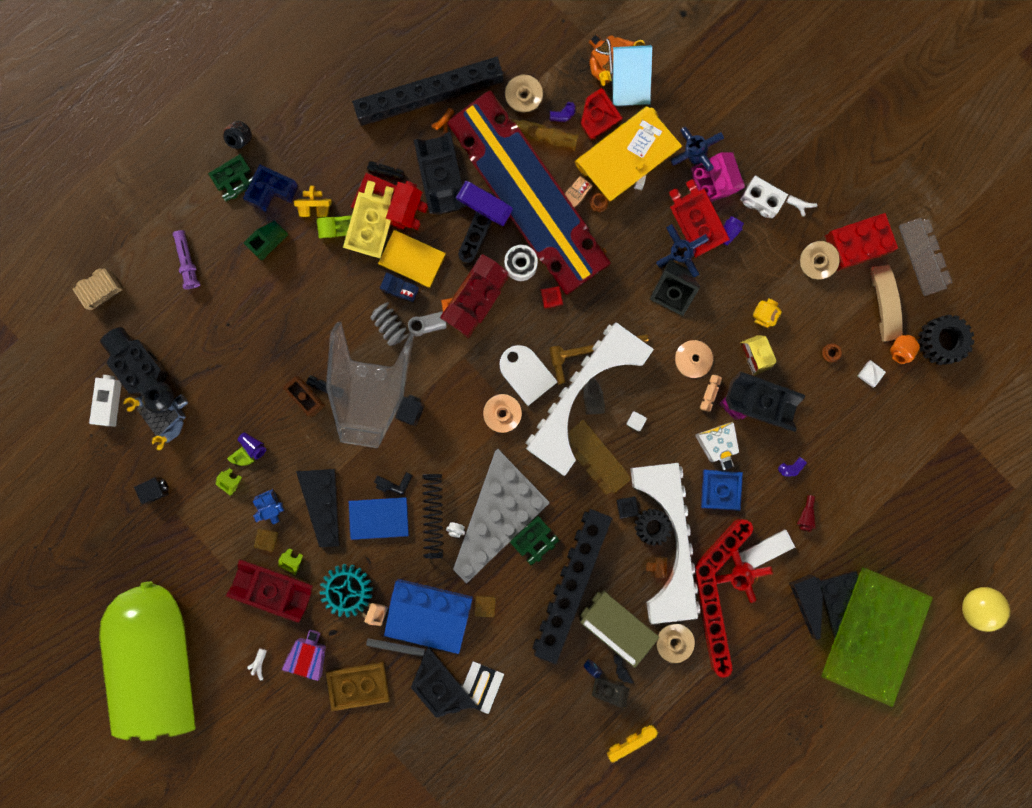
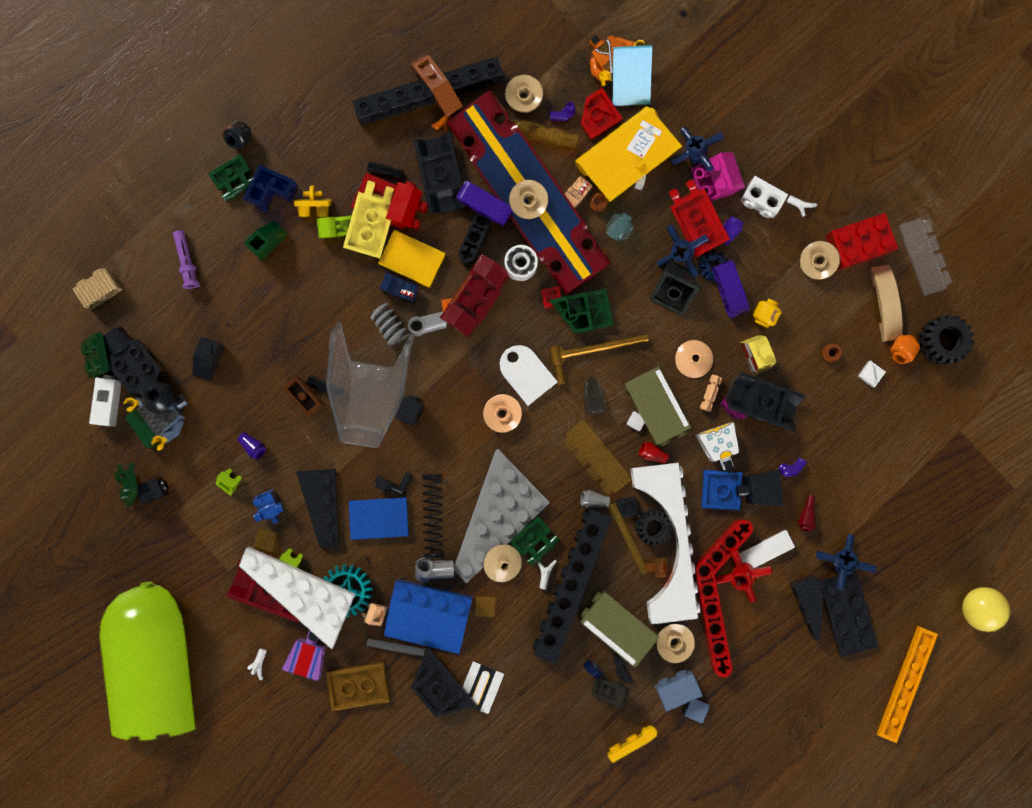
lime tile [227,446,256,466] -> none
white plate [446,522,465,538] -> none
white arch [525,323,654,476] -> none
clear neon green plate [821,567,933,707] -> none
none -> dark green plate [81,332,109,379]
none -> dark green plate [114,463,138,507]
none -> dark green slope [125,409,158,449]
none -> black slope [192,337,225,381]
none -> white wing [239,547,355,649]
none -> dark orange slope [409,55,463,117]
none -> light grey piece [415,558,454,583]
none -> tan dish [484,545,522,582]
none -> tan dish [509,180,548,219]
none -> white bar [538,560,557,589]
none -> dark green slope [550,288,614,334]
none -> light grey cone [580,490,610,509]
none -> clear light blue head [606,212,634,242]
none -> clear yellow bar [609,503,648,575]
none -> olive panel [623,366,691,447]
none -> red cone [639,442,669,464]
none -> sand blue brick [655,670,702,712]
none -> sand blue tile [683,699,710,723]
none -> dark blue gear [698,251,728,281]
none -> dark purple beam [712,260,750,318]
none -> black torso [735,470,783,507]
none -> dark blue bar [815,534,877,590]
none -> light orange tile [877,626,938,743]

